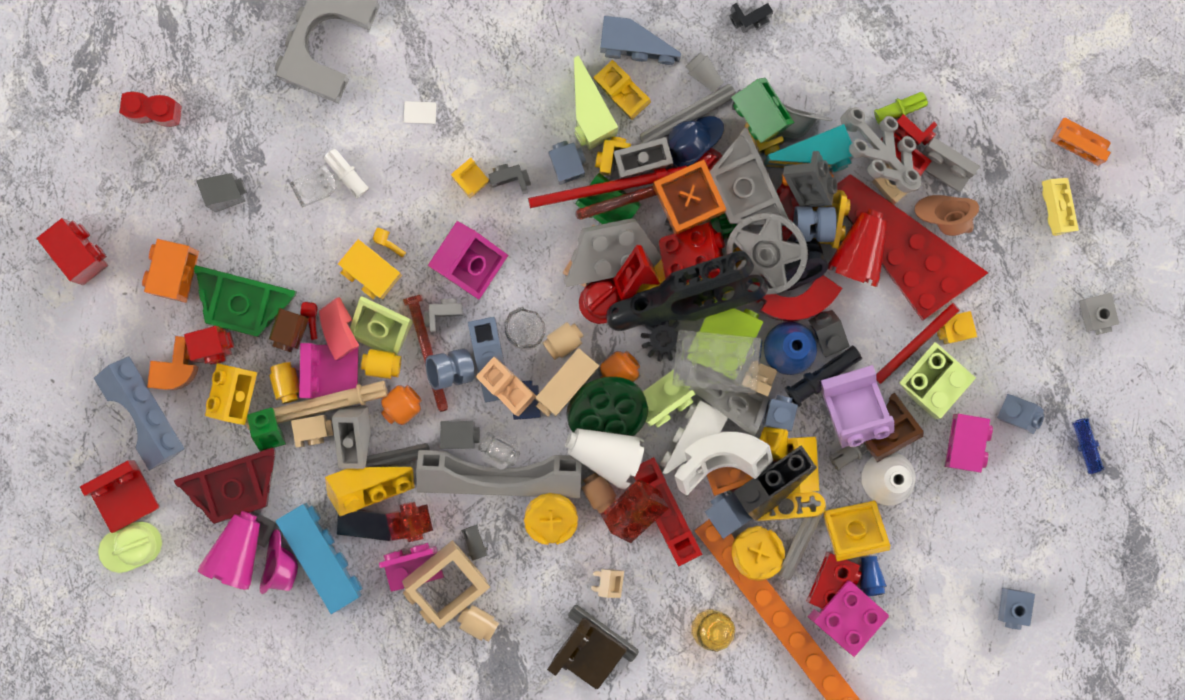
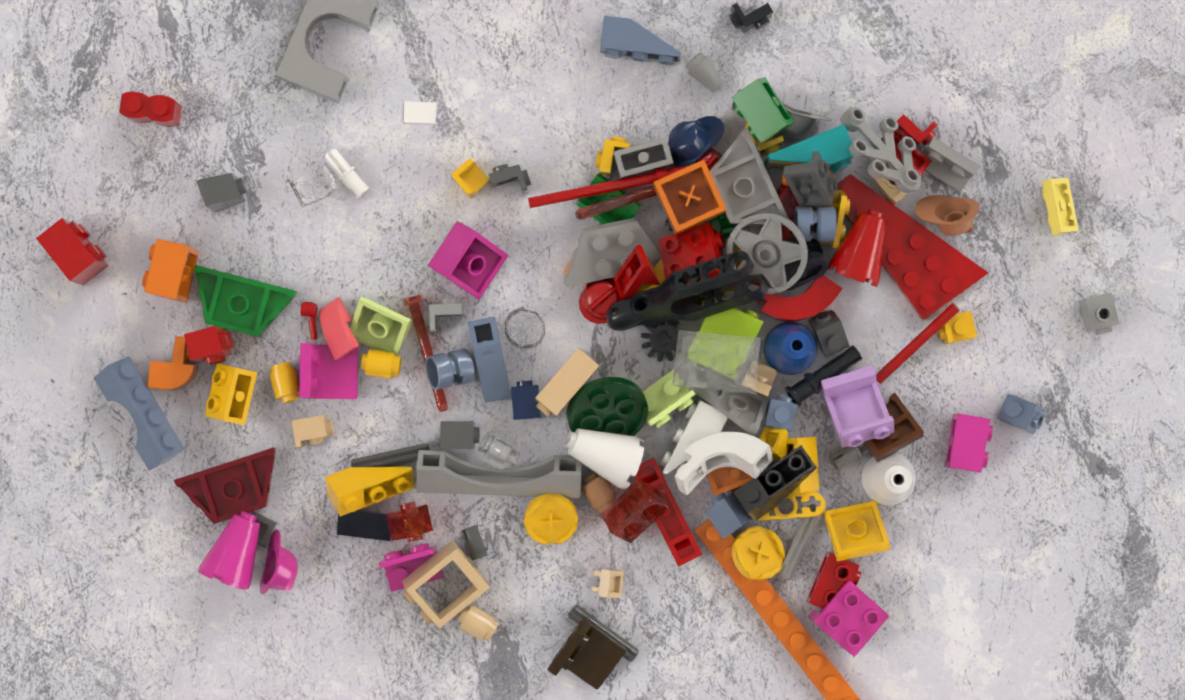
red bracket [79,460,160,533] -> none
yellowish green piece [98,521,162,573] -> none
tan axle [246,381,388,430] -> none
green bracket [247,408,286,452] -> none
reddish brown brick [269,308,309,353] -> none
dark azure brick [275,503,363,614] -> none
light grey slope [332,406,371,469] -> none
yellow brick [338,239,402,300] -> none
yellow hand [373,228,406,258] -> none
orange head [381,385,422,425] -> none
light nougat slope [476,357,536,416] -> none
tan brick [542,322,583,360] -> none
sand blue brick [549,141,586,185] -> none
yellowish green slope [574,55,618,150] -> none
yellow slope [593,59,651,120] -> none
orange head [600,351,640,382] -> none
light grey axle [640,84,736,143] -> none
clear yellow hair [691,609,736,652] -> none
blue cone [860,556,887,597] -> none
lime axle [874,92,928,124] -> none
yellowish green slope [899,342,976,419] -> none
sand blue brick [998,588,1035,630] -> none
orange bracket [1051,118,1111,166] -> none
clear blue pin [1072,417,1105,474] -> none

